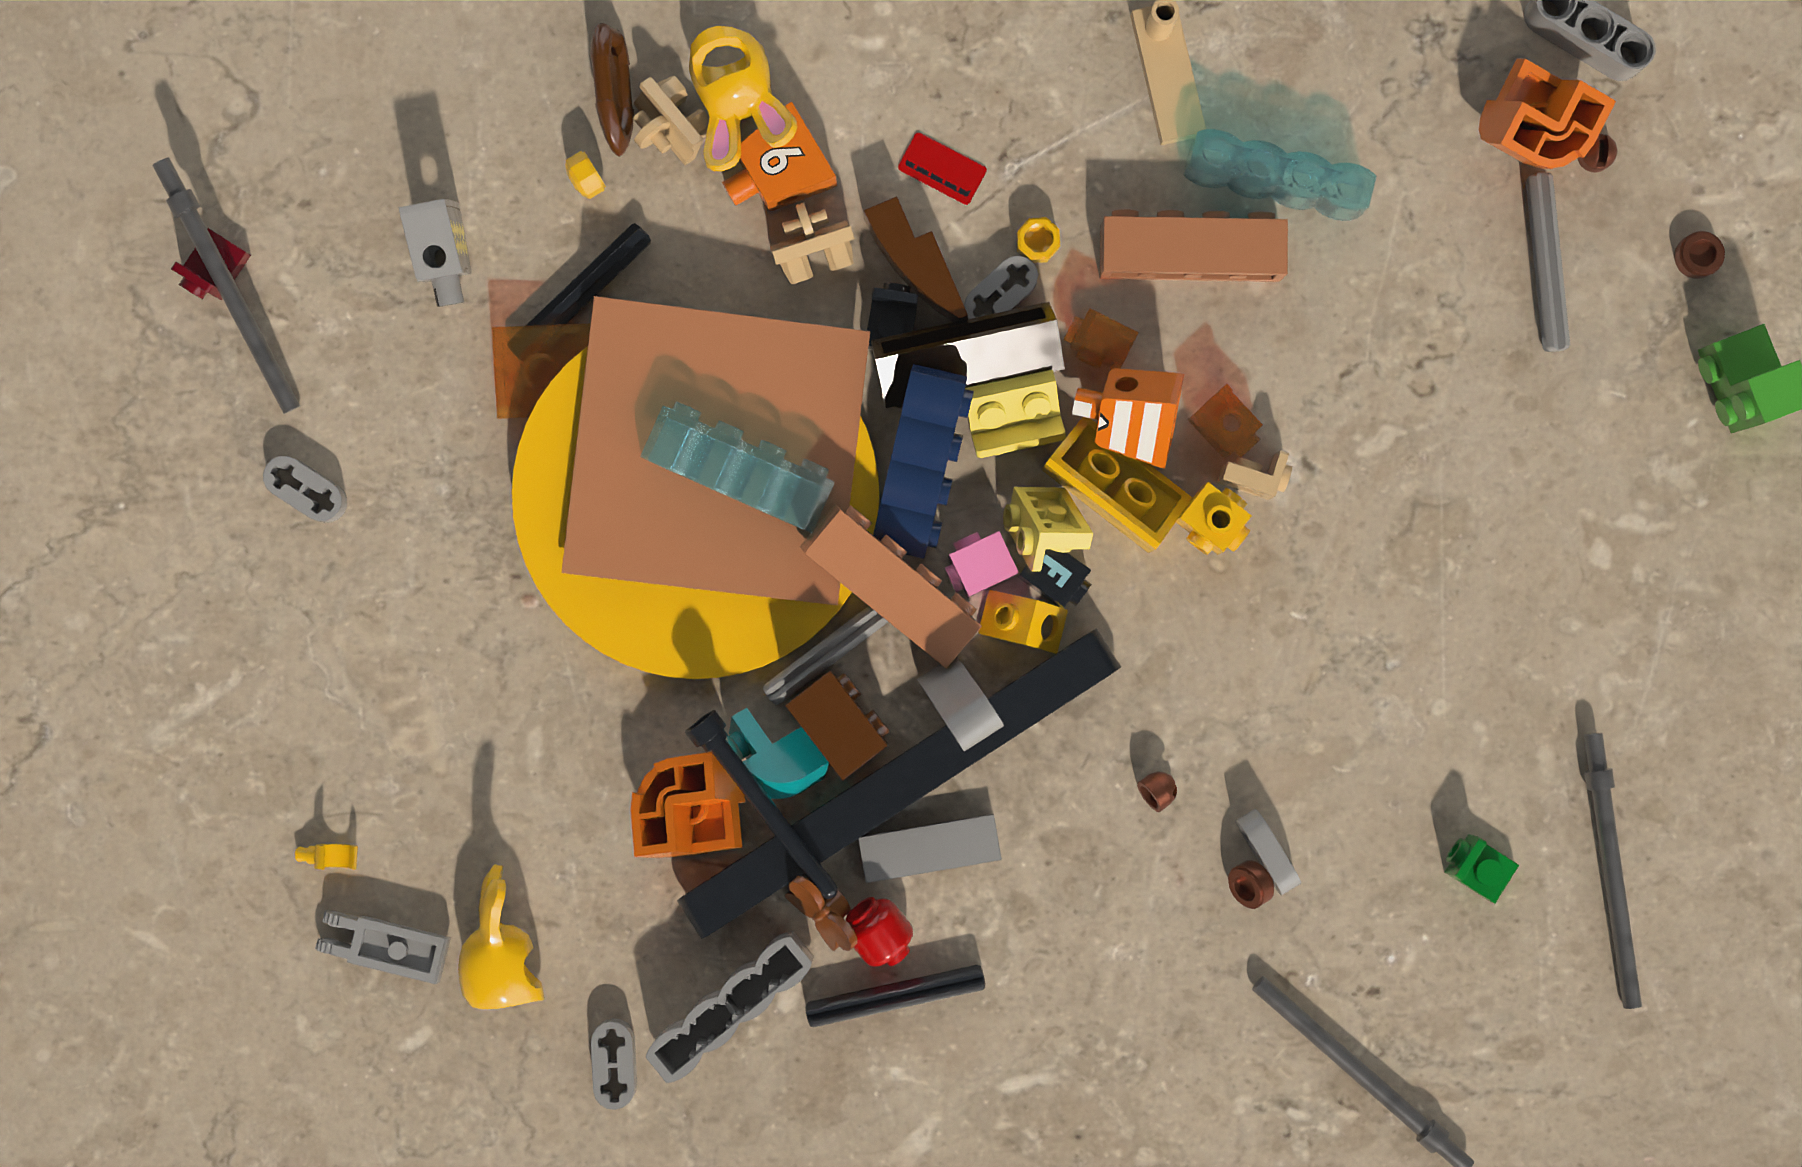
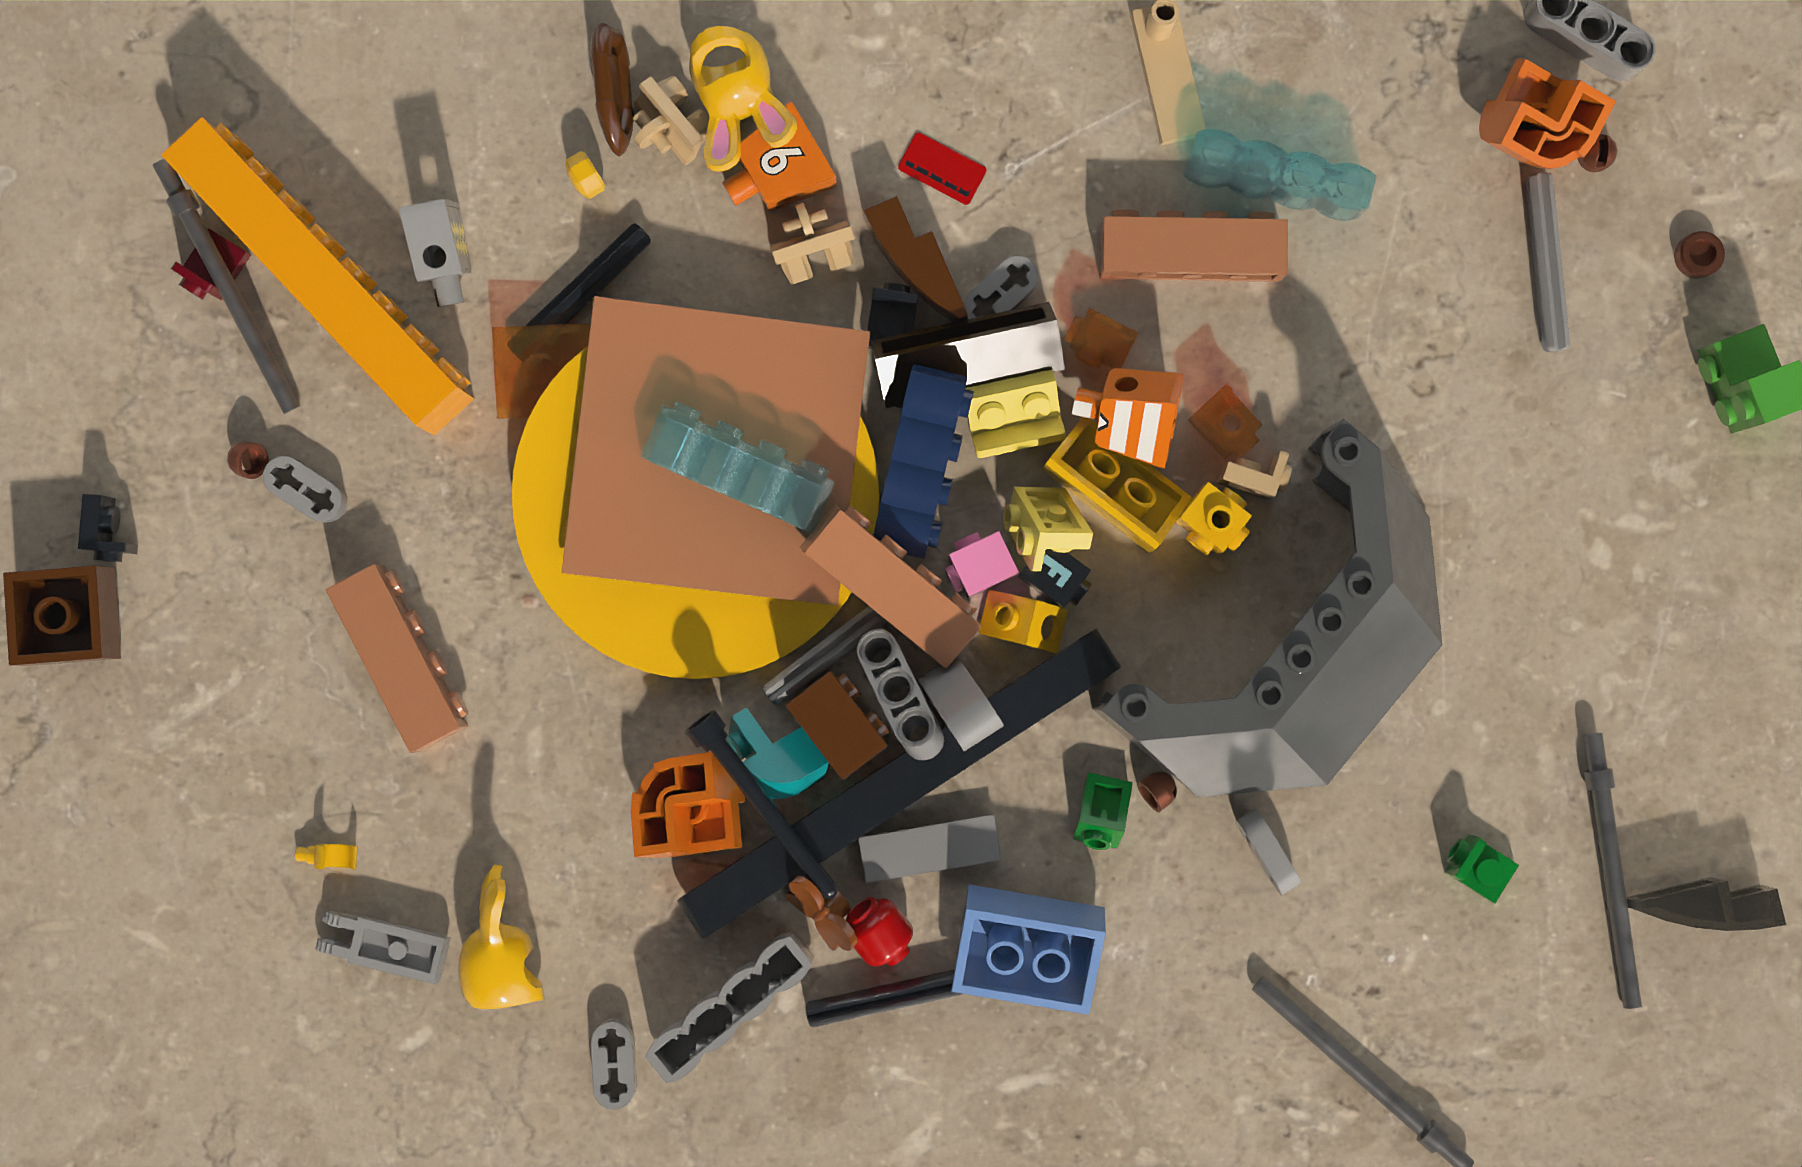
yellow tile [1016,217,1060,263] -> none
copper tile [1228,860,1274,909] -> none
none -> reddish brown brick [3,565,121,666]
none -> black bracket [78,494,138,562]
none -> light orange brick [161,117,474,436]
none -> copper hinge [227,441,269,479]
none -> nougat brick [325,564,468,753]
none -> light grey beam [857,629,944,760]
none -> medium blue slope [952,884,1106,1015]
none -> green bracket [1073,772,1133,850]
none -> dark grey windscreen [1093,419,1443,797]
none -> clear smoke slope [1626,877,1786,931]

